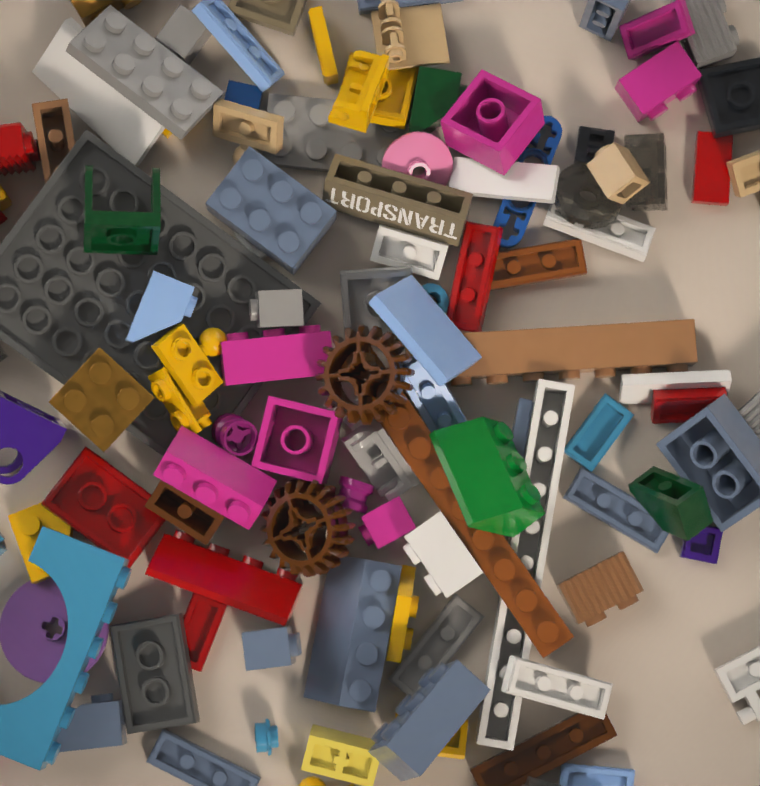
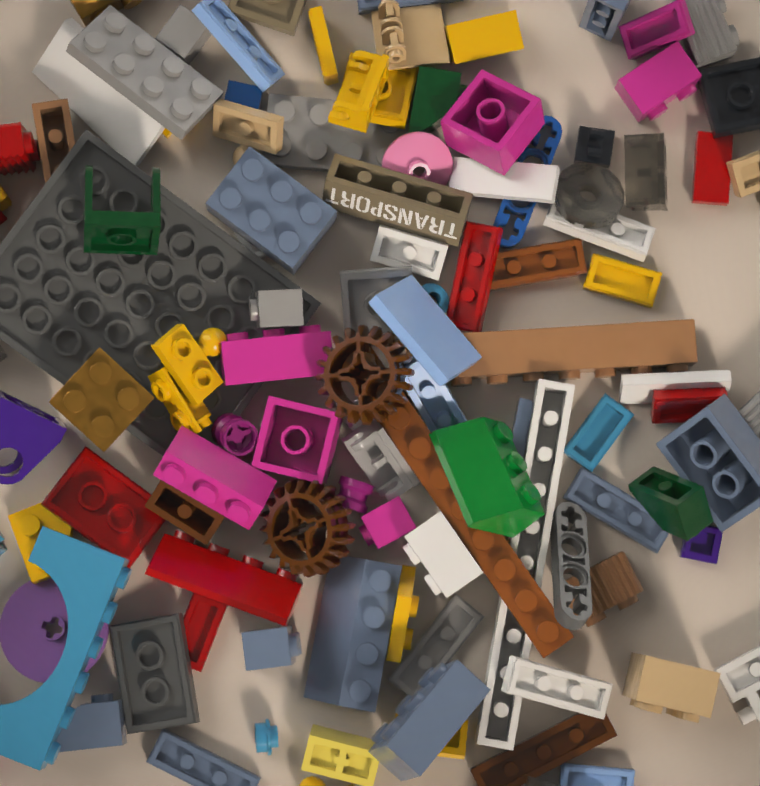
light blue slope [125,271,198,343] -> none
tan brick [586,142,650,204] -> none
none -> yellow hinge [444,10,524,65]
none -> dark grey beam [550,502,593,630]
none -> yellow tile [583,253,662,309]
none -> tan brick [622,652,721,723]

